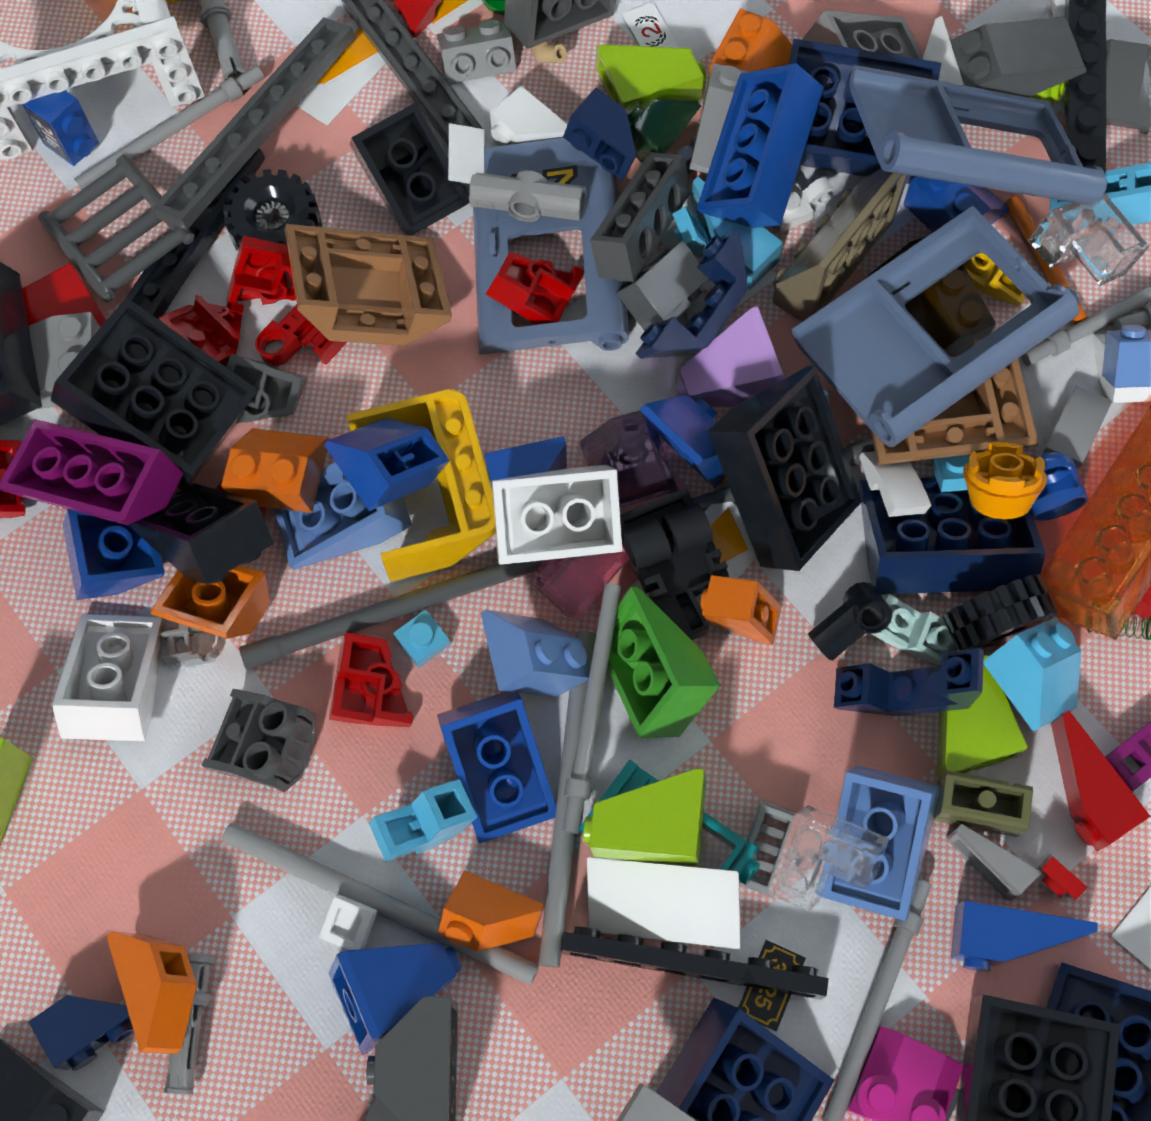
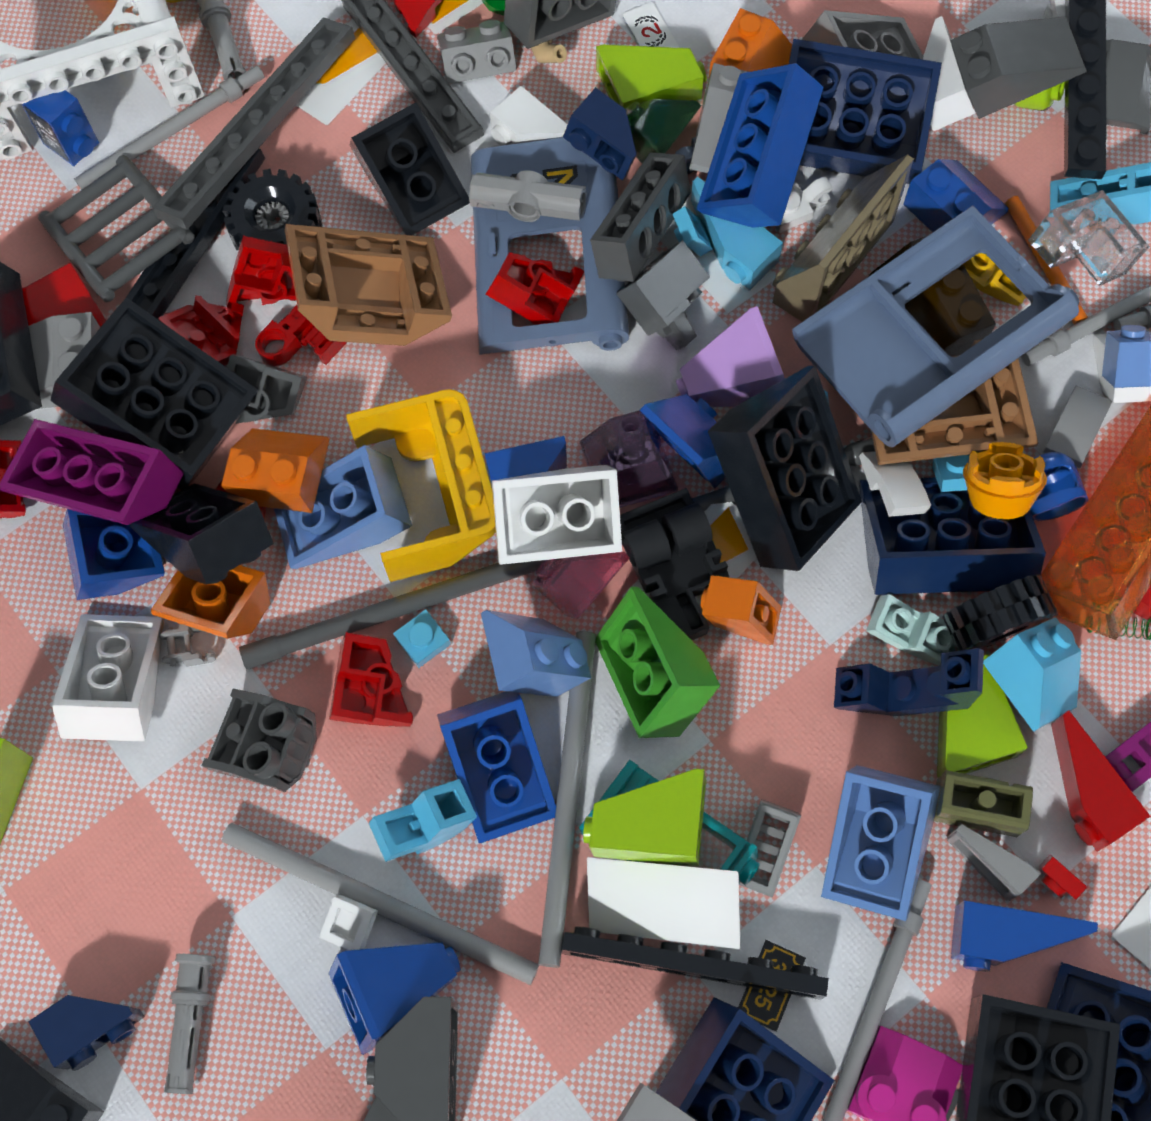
orange slope [106,931,197,1054] -> none
blue slope [324,418,450,511] -> none
orange slope [438,870,544,952] -> none
white sticker [448,123,484,184] -> none
light grey bar [562,583,621,834] -> none
dark blue slope [635,230,748,359] -> none
clear brick [768,805,889,912] -> none
black piece [808,582,892,661] -> none
sand blue piece [850,65,1107,205] -> none

